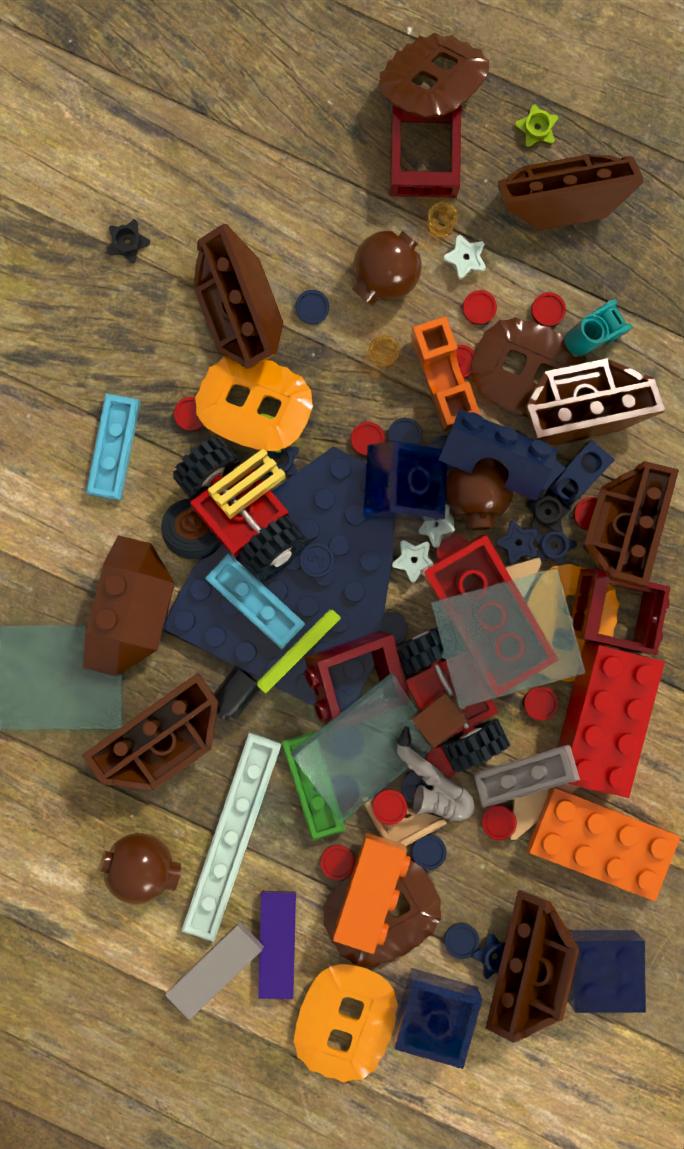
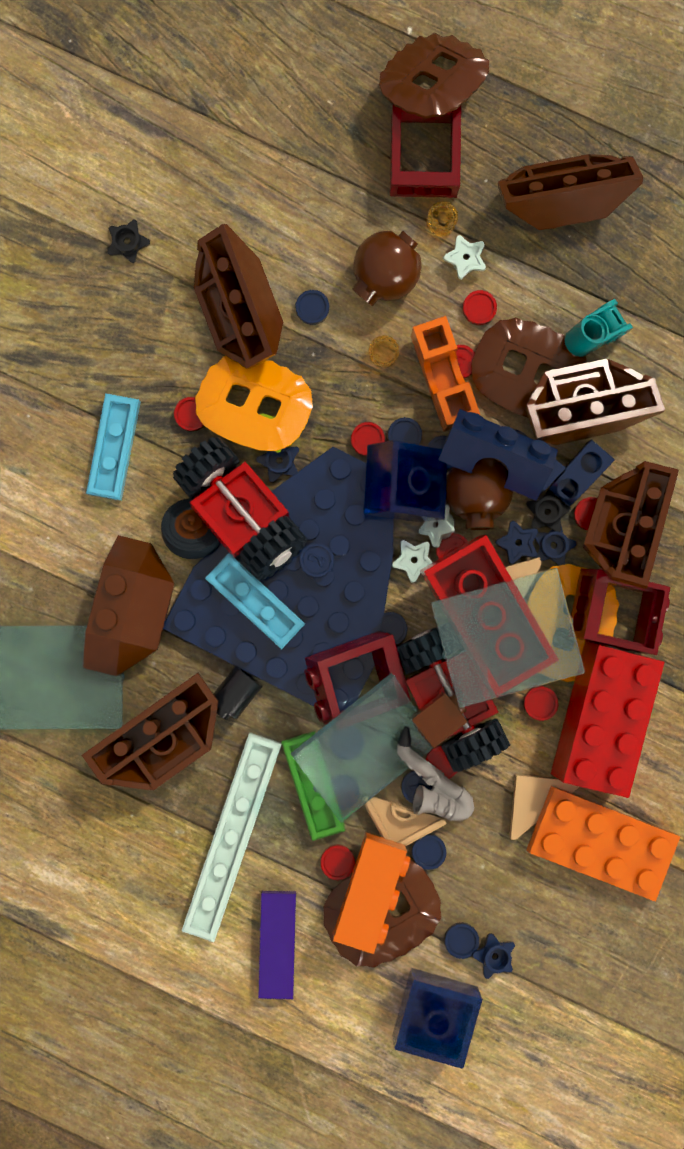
reddish brown brick [99,833,181,905] -> none
light grey tile [165,921,264,1020] -> none
light yellow tile [208,448,285,519] -> none
lime tile [257,609,341,694] -> none
light orange piece [293,964,398,1083] -> none
red piece [372,789,407,825] -> none
light grey tile [473,745,580,808] -> none
red piece [482,805,517,840] -> none
reddish brown wedge [485,890,579,1043] -> none
lime plate [515,104,558,148] -> none
red piece [531,292,566,327] -> none
clear blue brick [567,930,646,1013] -> none

